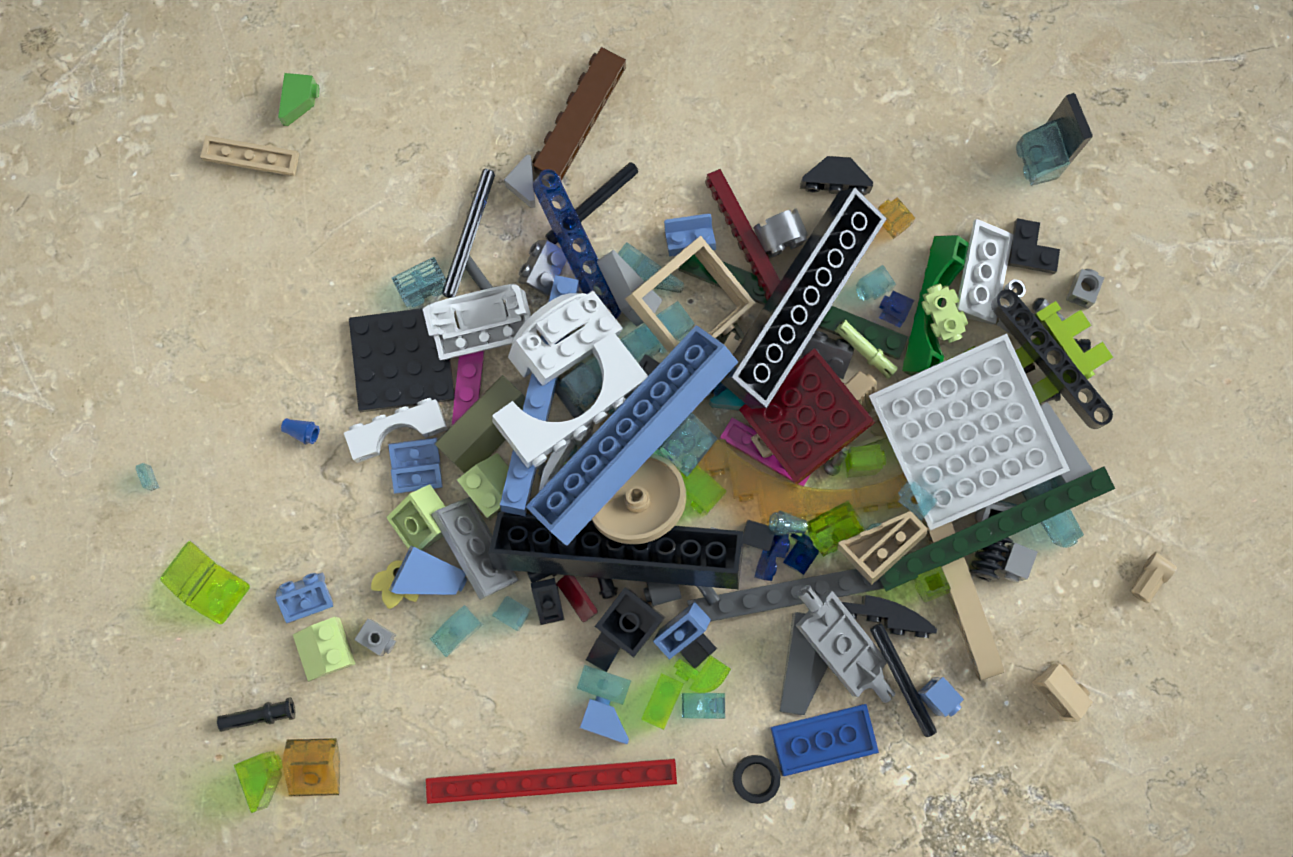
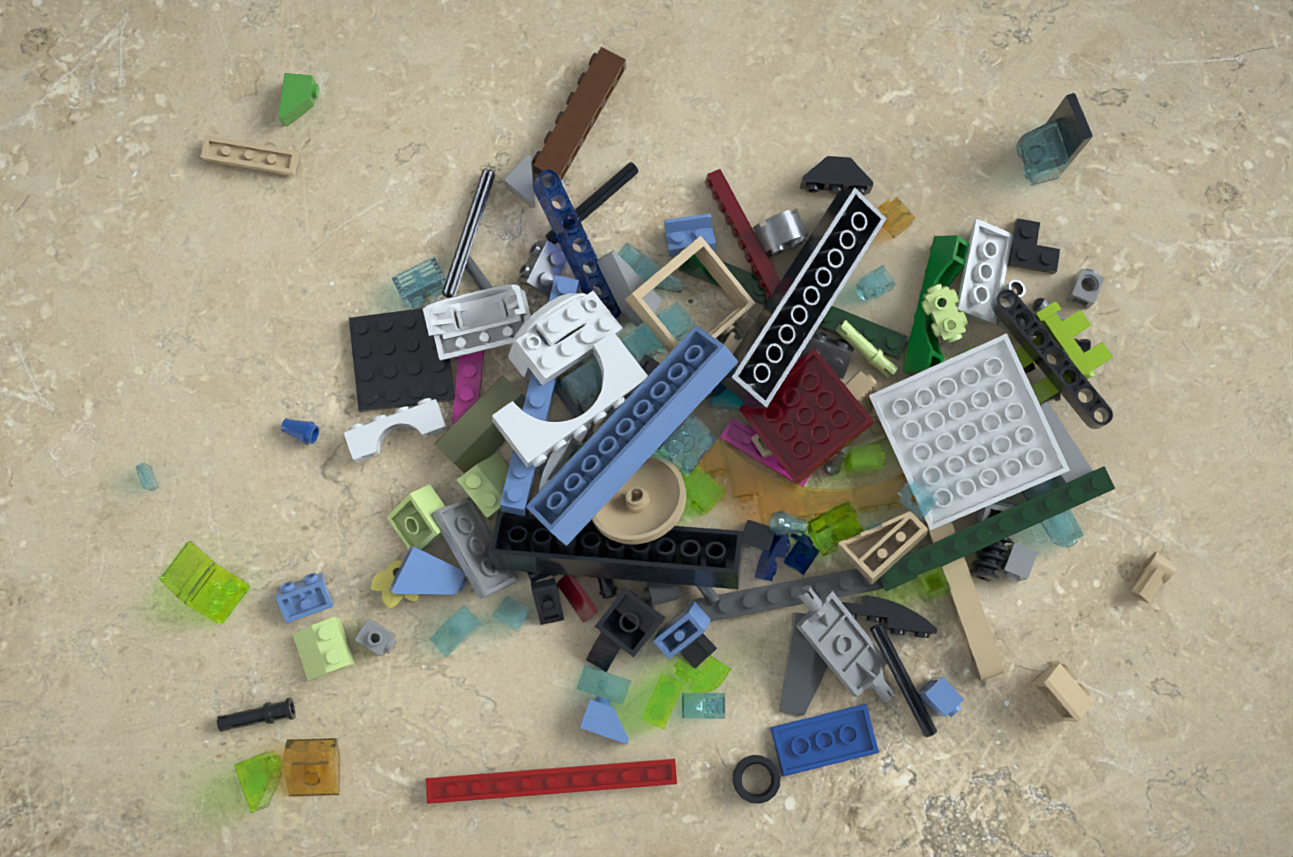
medium blue slope [388,437,443,494] -> none
clear blue brick [879,290,915,328] -> none

